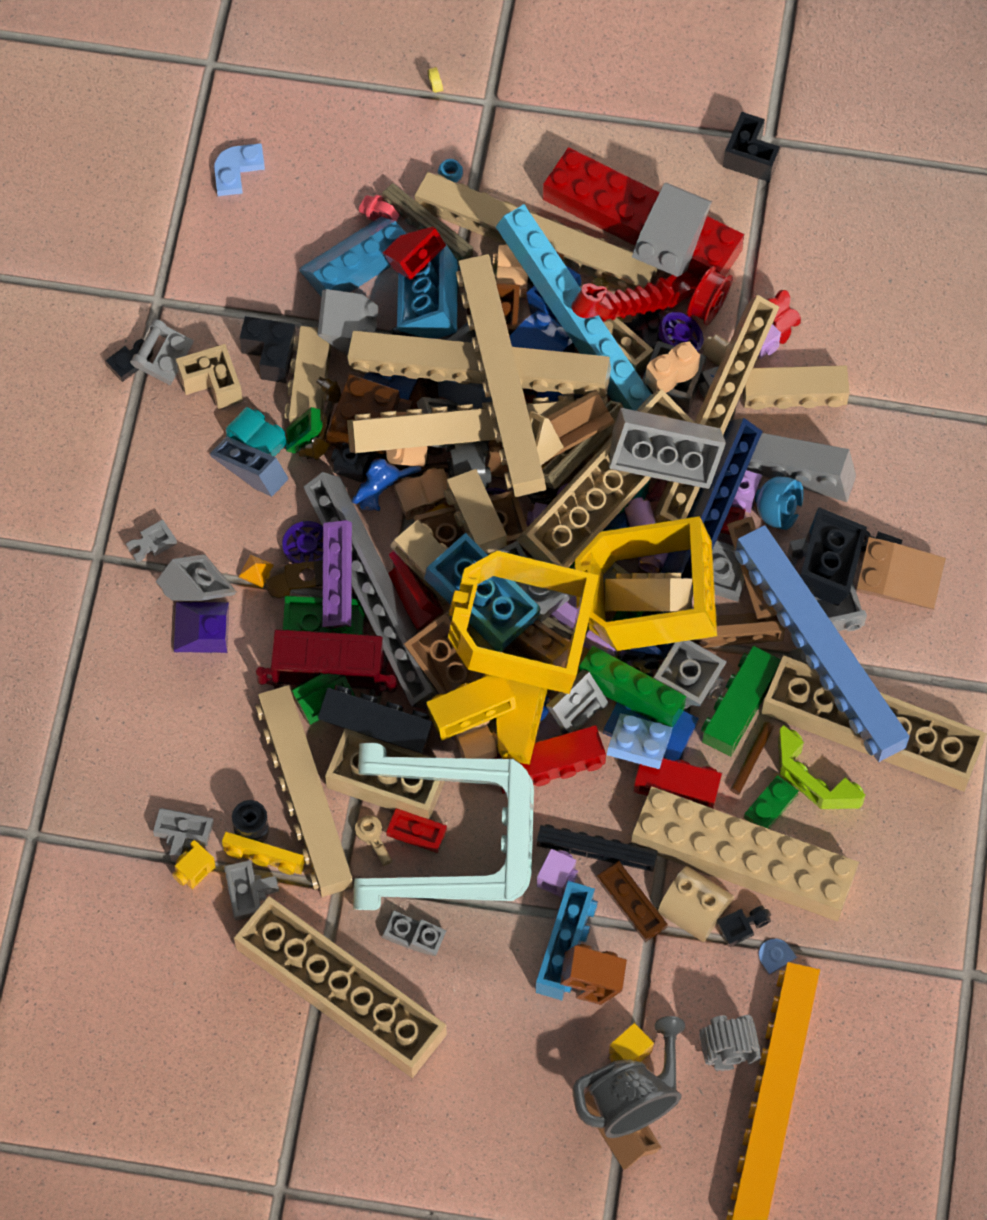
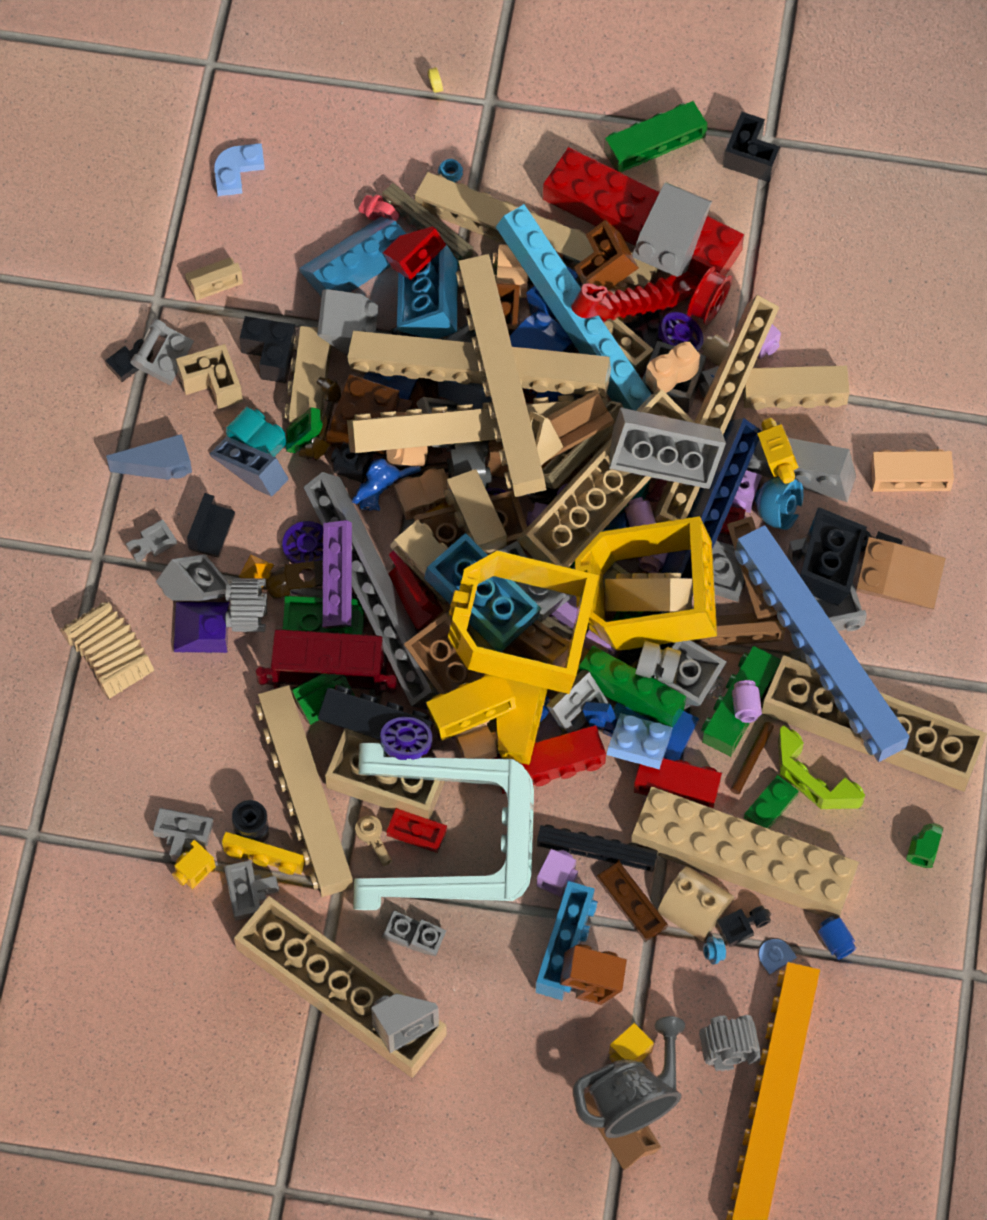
animal [767,290,801,344] -> none
none -> tan piece [60,602,154,699]
none -> sand blue slope [106,434,192,480]
none -> tan panel [185,257,243,301]
none -> black panel [187,493,235,557]
none -> light grey brick [226,578,267,632]
none -> light grey slope [371,994,439,1053]
none -> dark purple wheel [380,717,432,760]
none -> dark orange brick [574,220,639,291]
none -> blue plate [583,702,618,730]
none -> green brick [604,101,707,173]
none -> light grey wheel [635,641,681,685]
none -> dark azure plate [703,936,726,965]
none -> lavender brick [732,680,762,723]
none -> yellow piece [757,418,799,484]
none -> blue brick [818,916,856,960]
none -> light nougat brick [871,449,954,492]
none -> green rock [906,823,944,868]

